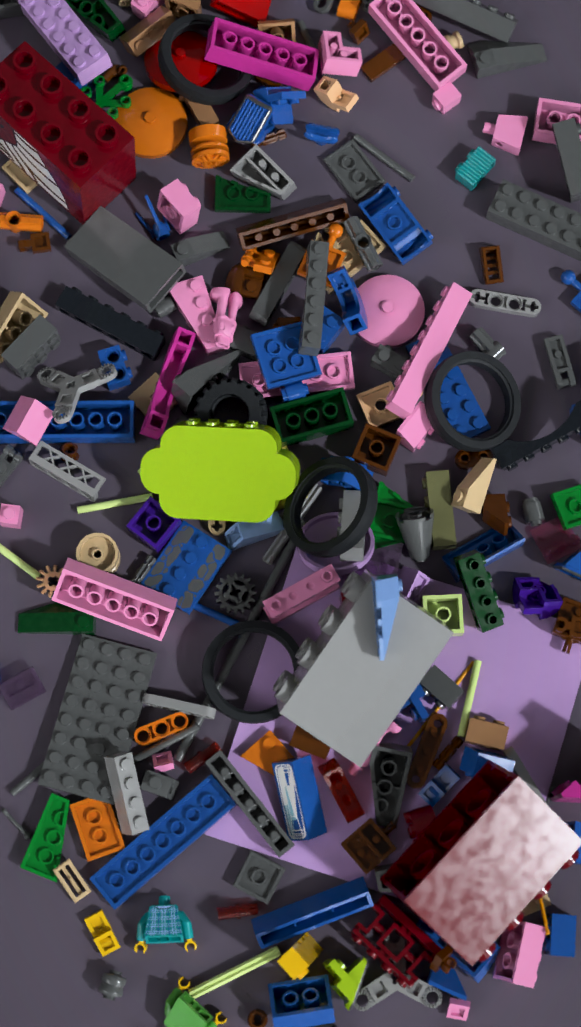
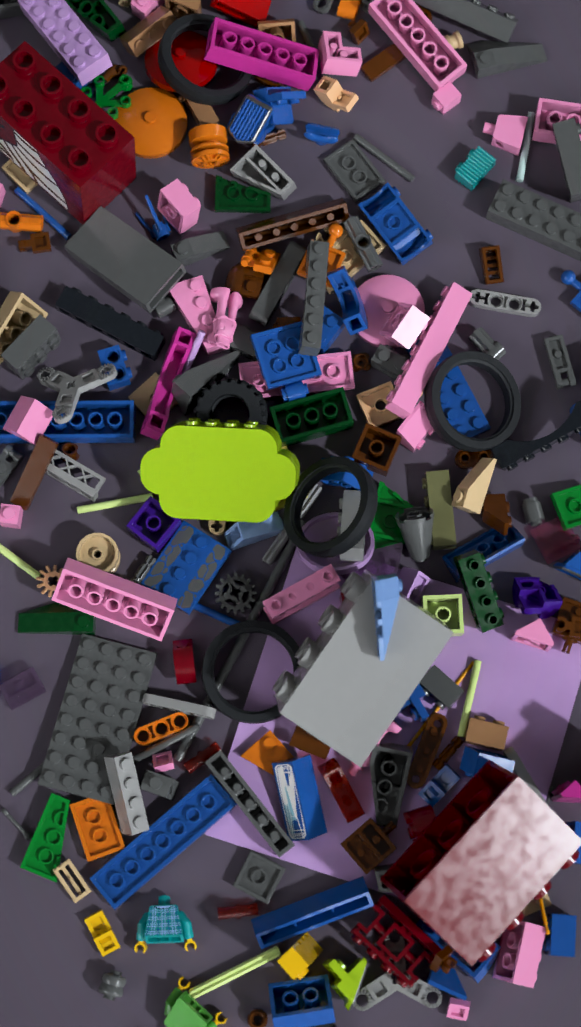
none -> reddish brown tile [10,434,59,511]
none -> dark red brick [173,639,197,684]
none -> lavender bar [181,330,206,375]
none -> reddish brown plate [351,353,371,372]
none -> slope [379,302,430,349]
none -> bright pink slope [511,618,554,652]
none -> light aqua bar [516,112,535,183]

